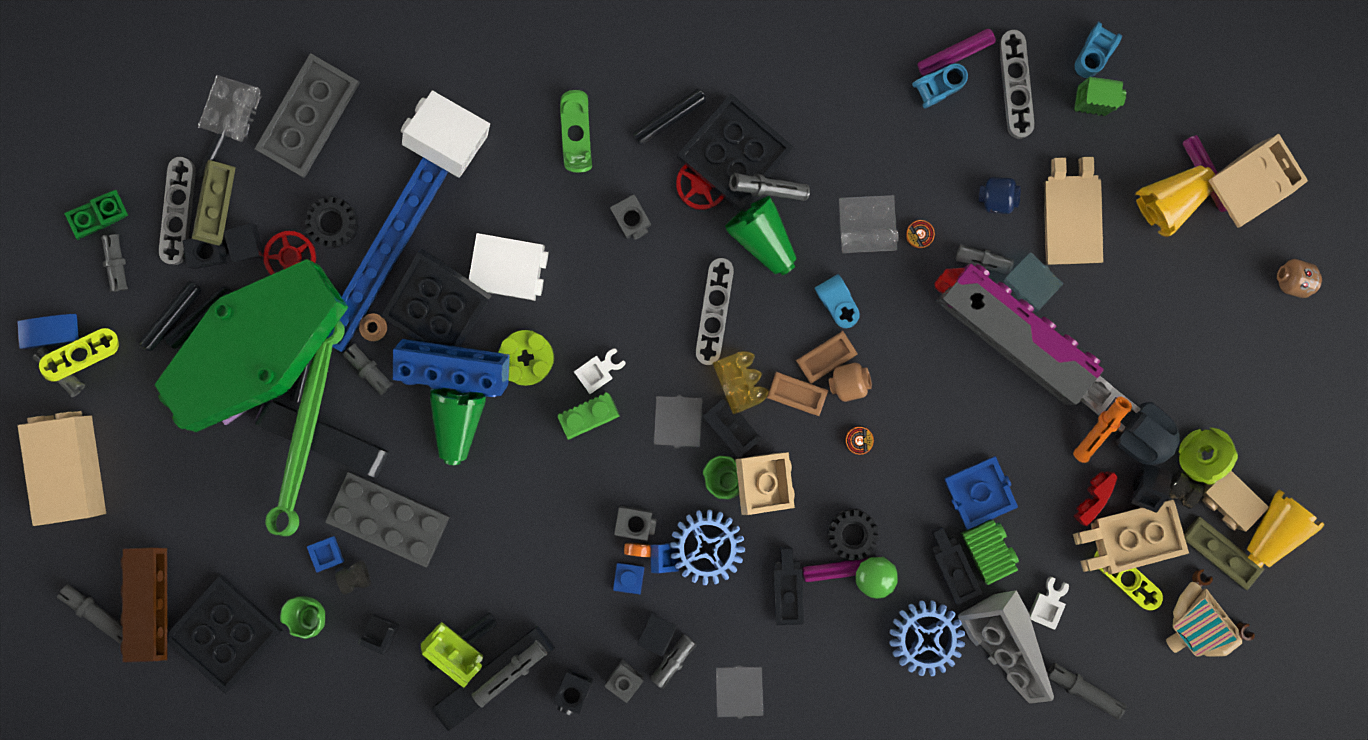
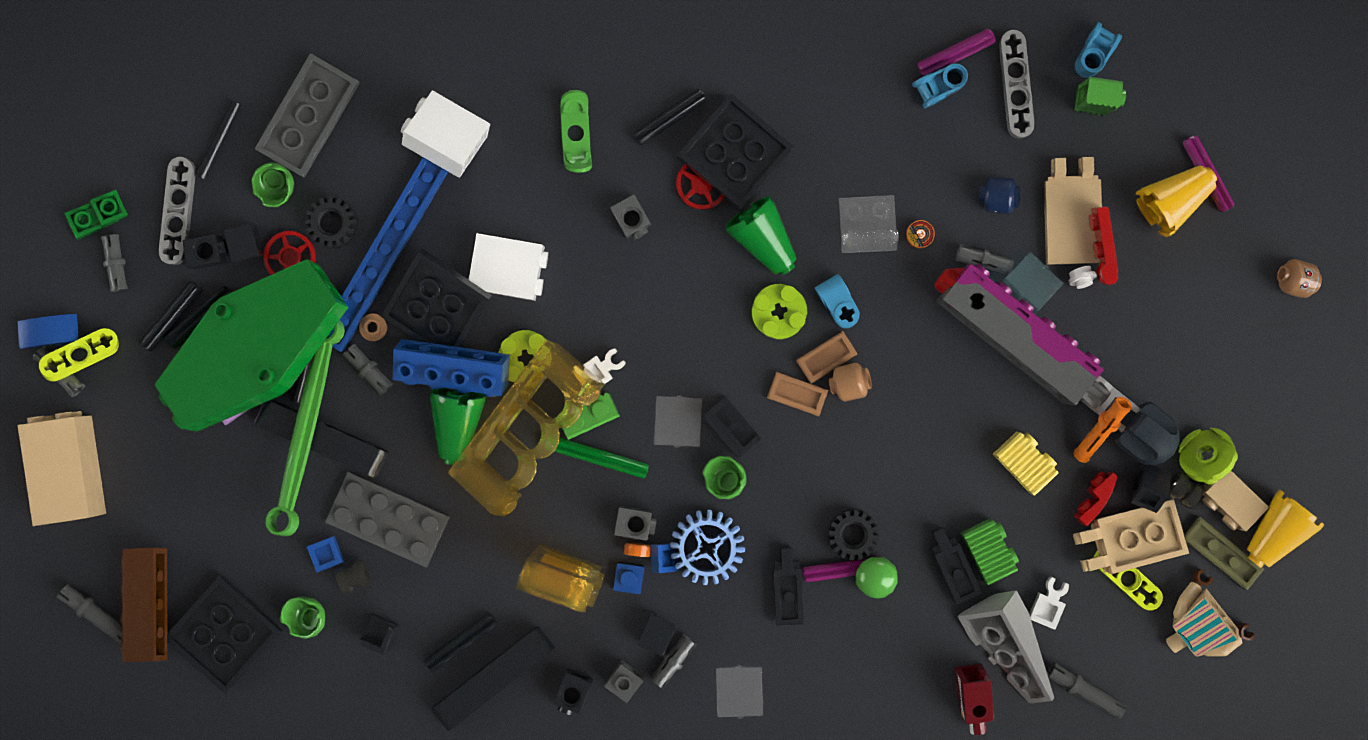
olive tile [192,160,236,246] -> none
clear hinge [198,75,262,142] -> none
lime hinge [421,622,483,688] -> none
dark grey pin [471,640,547,708] -> none
light grey beam [696,258,734,365] -> none
clear yellow plate [713,351,769,414] -> none
dark grey pin [729,173,810,201] -> none
tan plate [736,452,795,515] -> none
tile [845,427,874,455] -> none
light blue gear [889,600,965,676] -> none
blue plate [944,456,1018,530] -> none
tan slope [1208,134,1308,228] -> none
none -> bright green hair [252,162,294,207]
none -> clear yellow fence [448,340,605,516]
none -> clear yellow fence [516,544,605,612]
none -> green axle [542,434,649,478]
none -> lime plate [751,284,807,339]
none -> dark red torso [954,663,994,735]
none -> light yellow brick [993,432,1059,496]
none -> white plate [1069,266,1097,289]
none -> red hinge [1089,207,1119,285]

